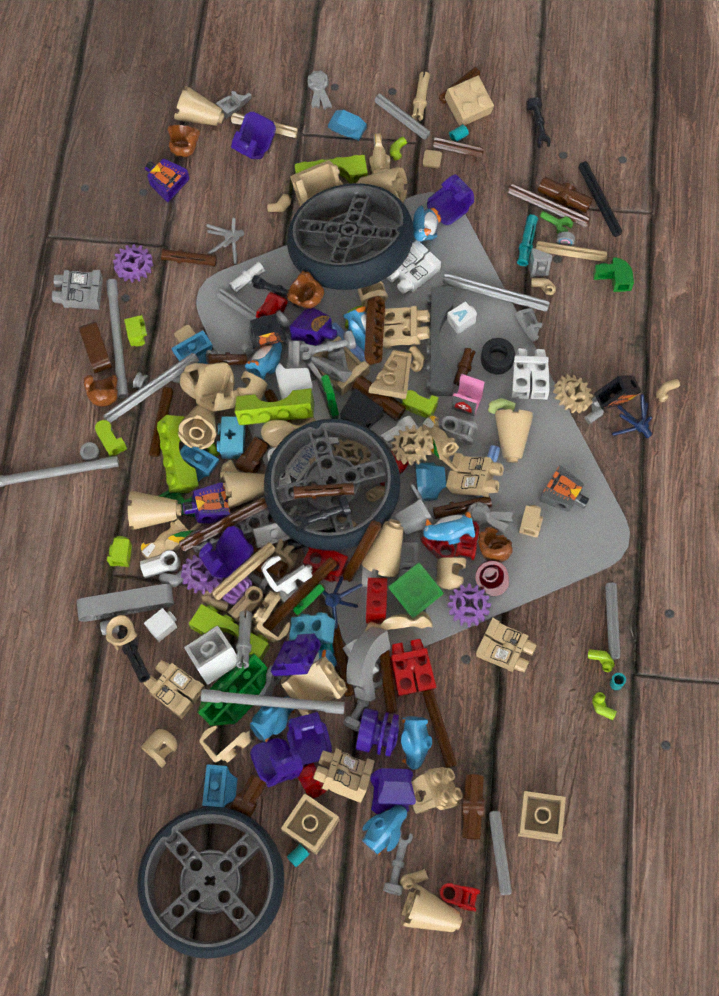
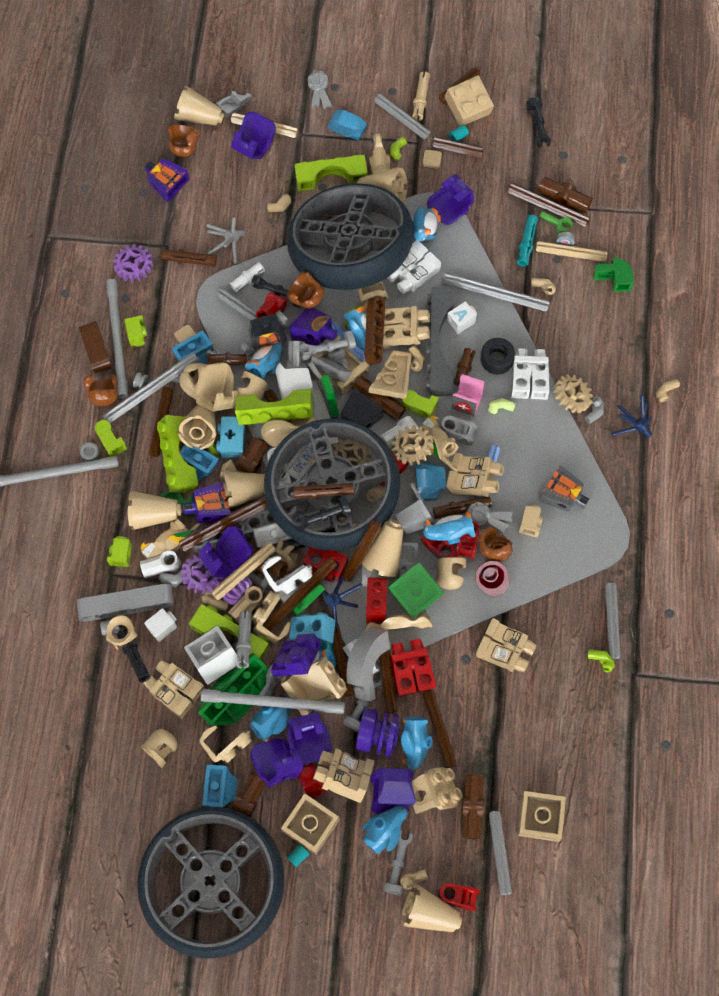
light grey hips [52,270,103,310] -> none
tan panel [290,160,343,207] -> none
medium lavender gear [447,583,491,627] -> none
tan cone [495,409,533,463] -> none
light grey slope [515,308,542,341] -> none
light grey slope [529,248,552,278] -> none
black axle [578,161,622,237] -> none
lime arm [592,692,617,720] -> none
black torso [594,375,641,410] -> none
teal hinge [609,673,626,690] -> none

